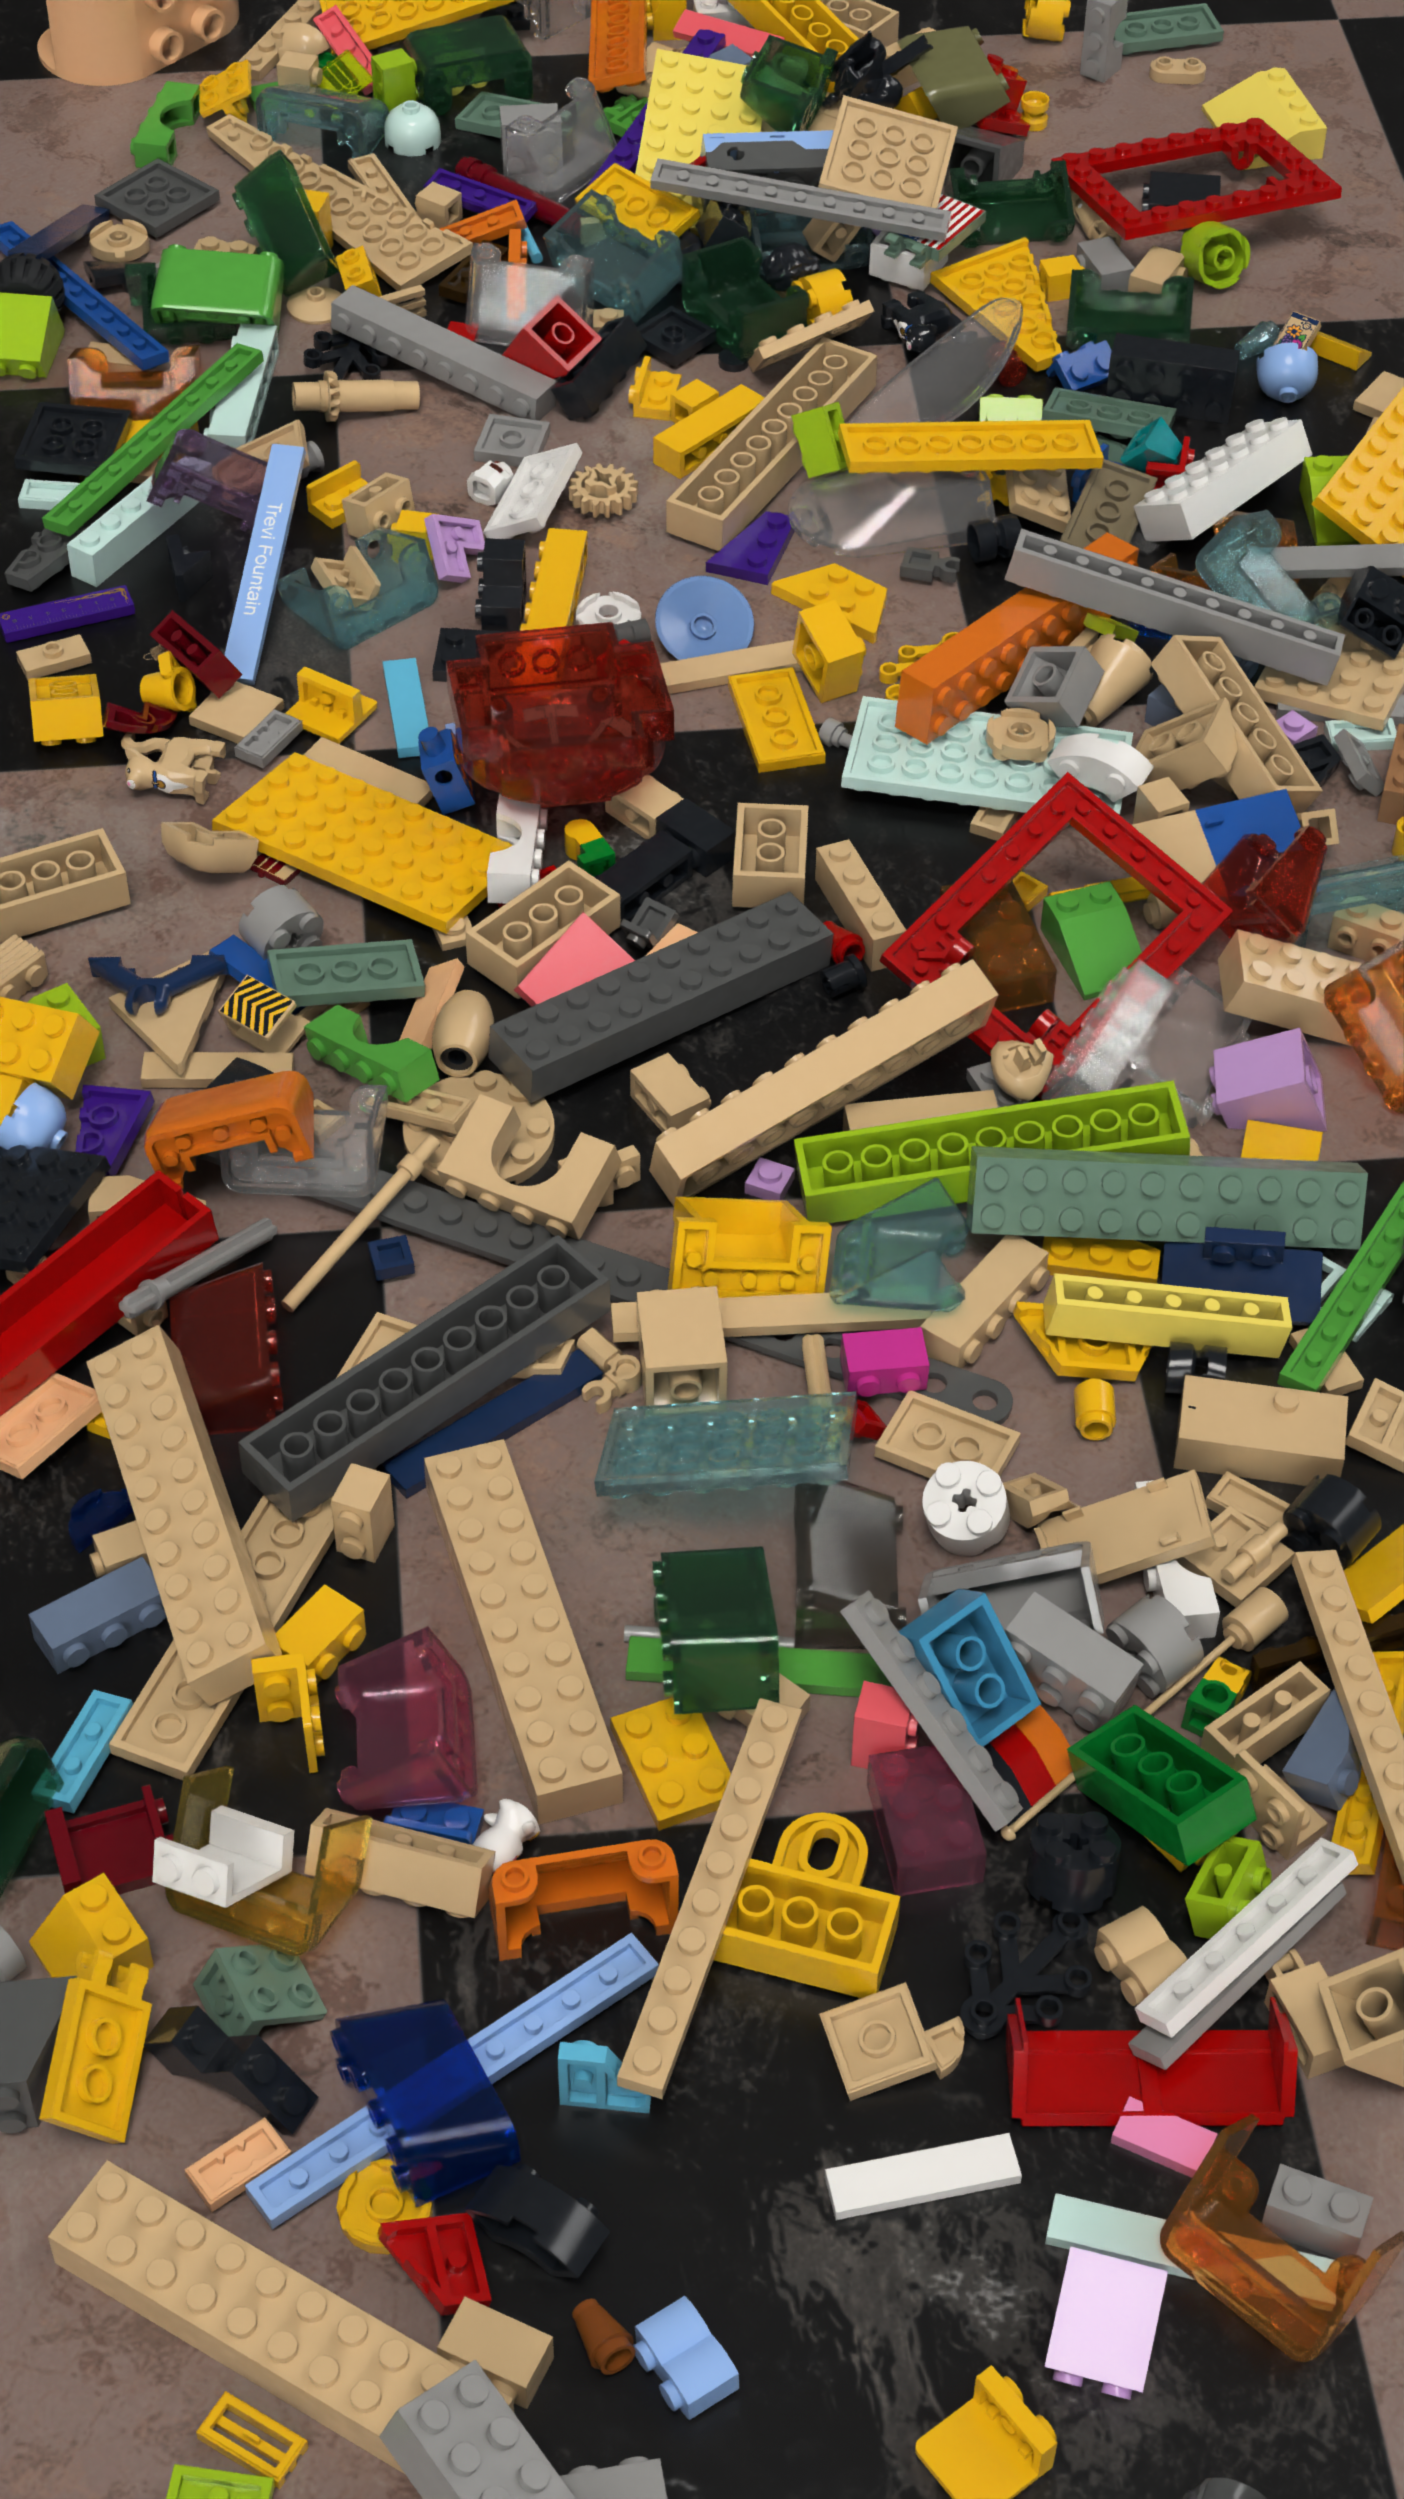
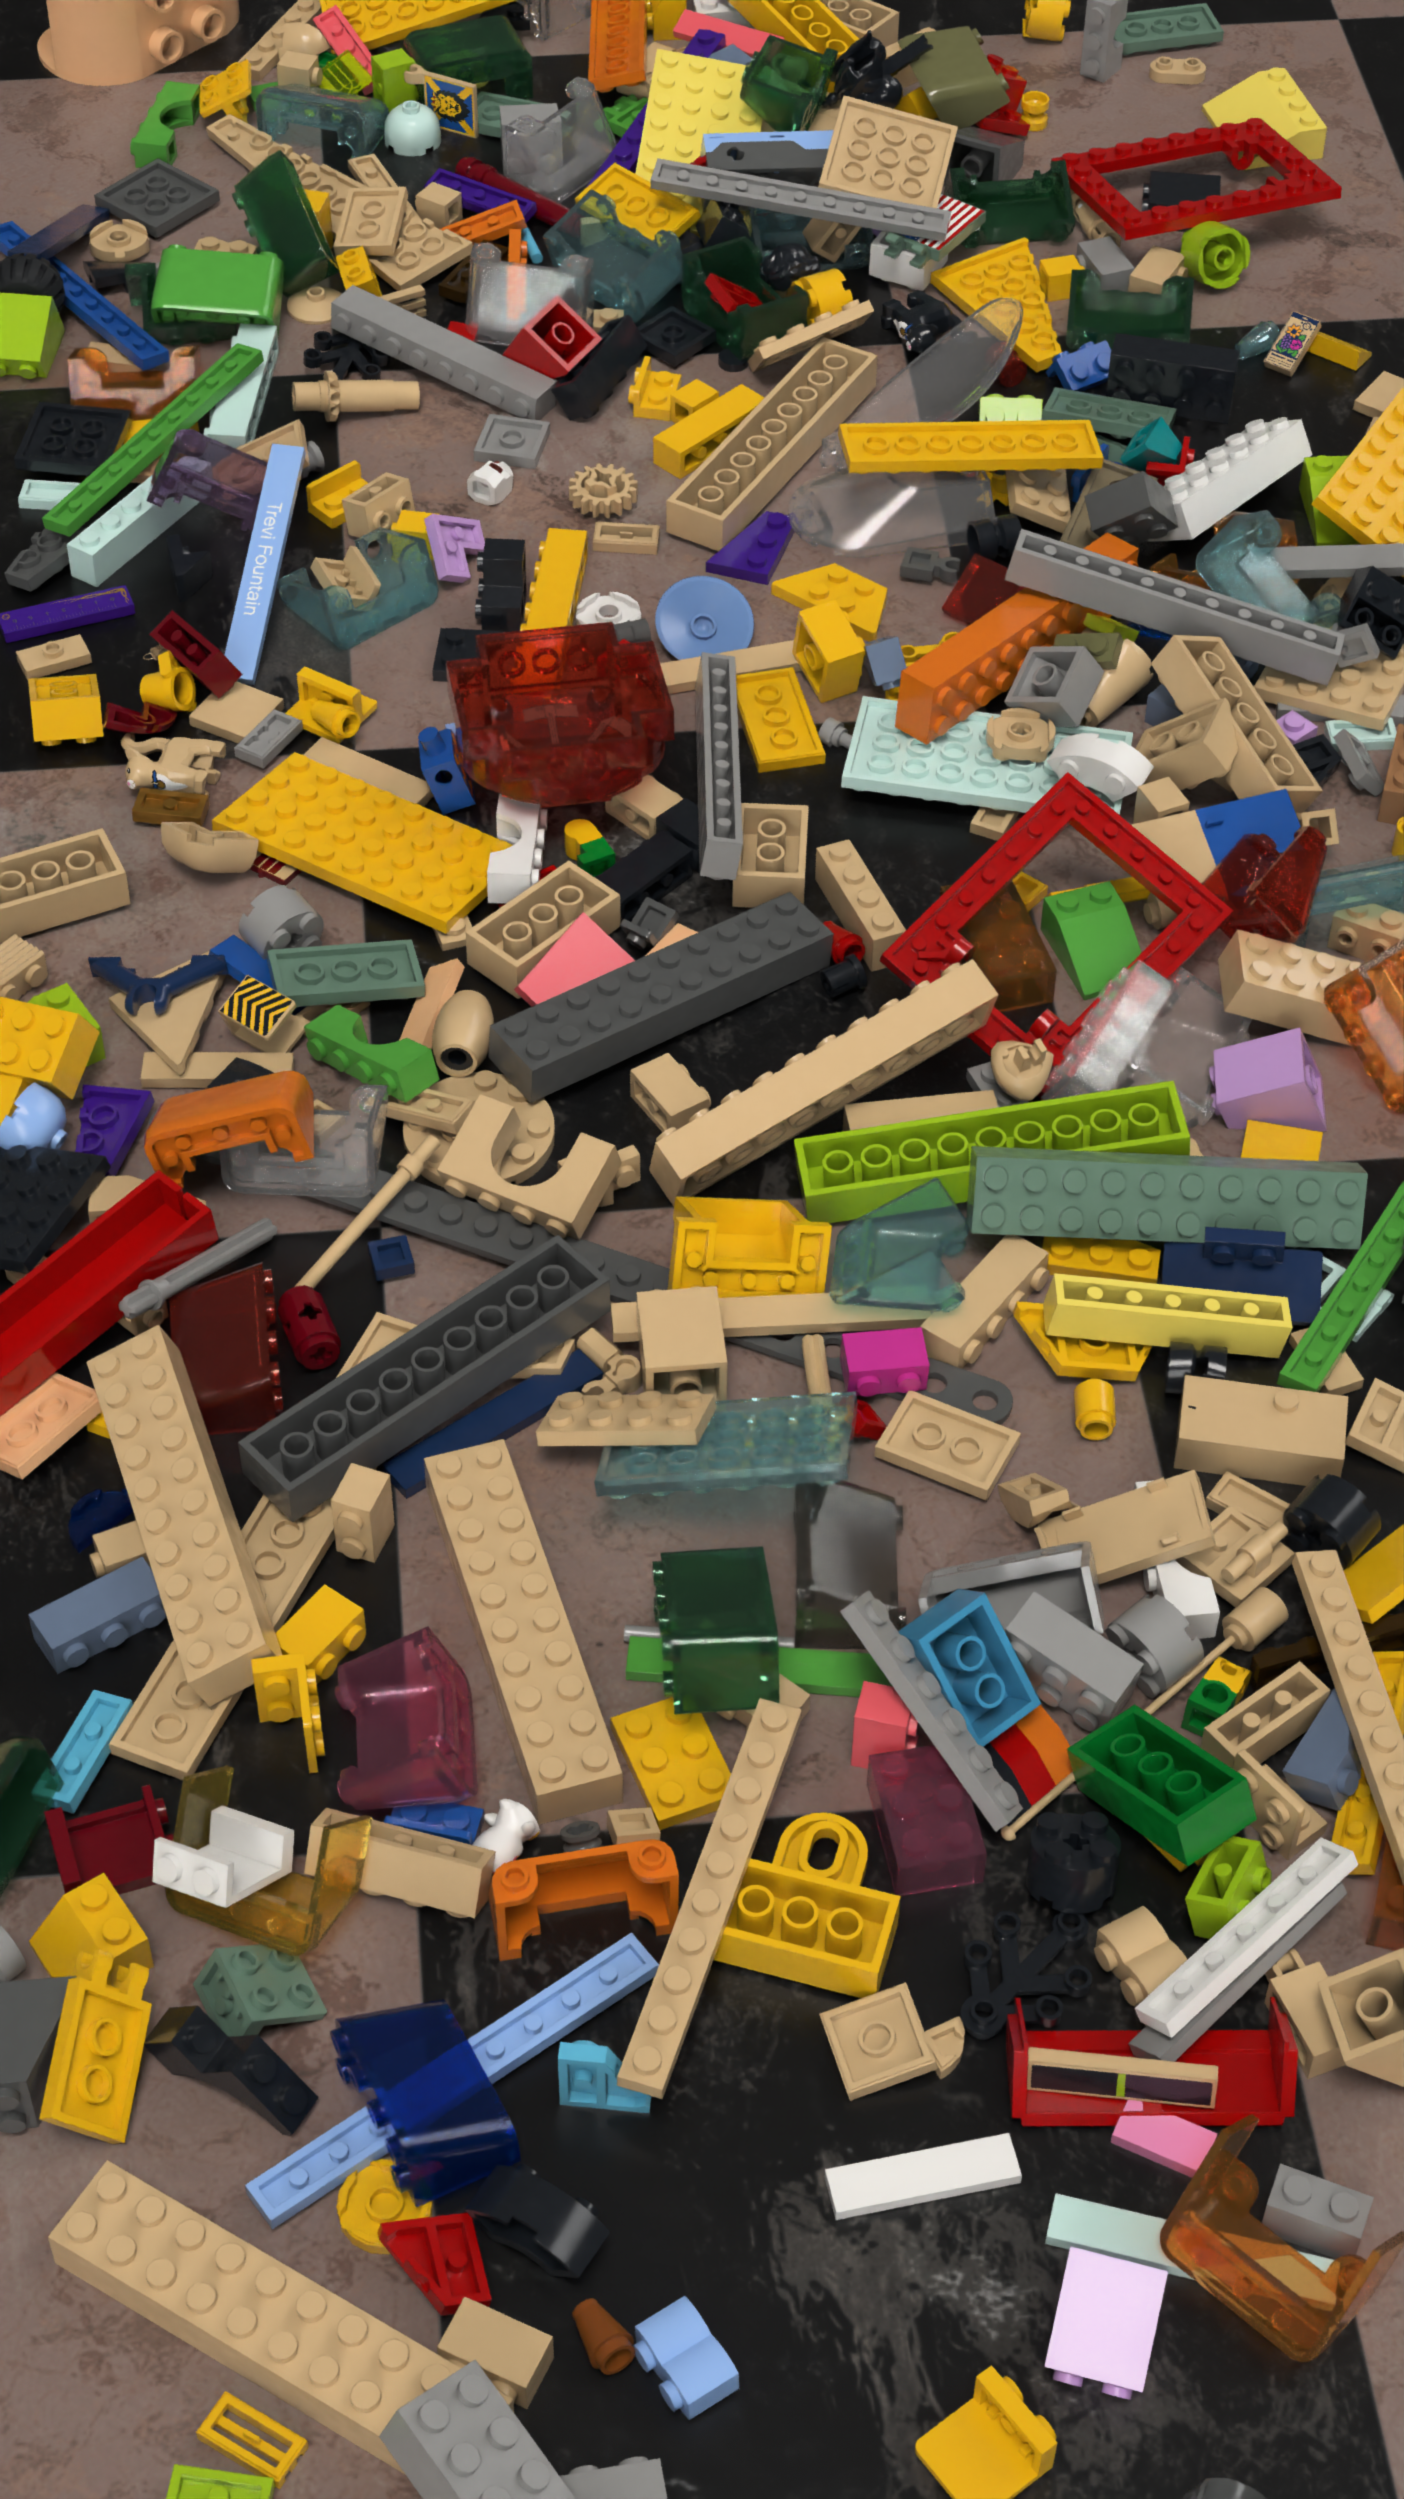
light nougat plate [185,2117,292,2212] -> none
medium azure tile [382,658,428,758] -> none
white plate [483,443,582,539] -> none
lavender plate [745,1157,795,1200] -> none
lime brick [791,401,847,478] -> none
white brick [922,1461,1010,1556] -> none
light blue cylinder [1256,343,1318,403] -> none
none -> pearl gold plate [132,788,210,826]
none -> dark red piece [278,1285,341,1370]
none -> yellow cone [311,700,361,738]
none -> tan plate [333,187,408,256]
none -> flag [404,64,479,139]
none -> tan plate [536,1390,716,1446]
none -> dark grey bush [560,1821,603,1853]
none -> tan tile [593,522,660,555]
none -> tan plate [606,1807,661,1845]
none -> light grey brick [695,652,743,880]
none -> red wing [704,273,767,319]
none -> sand blue slope [863,636,906,690]
none -> clear red tile [941,553,1025,625]
none -> tile [1027,2047,1218,2109]
none -> olive plate [1053,632,1124,669]
none -> dark grey brick [1084,471,1178,547]
none -> light grey bracket [1331,623,1380,668]

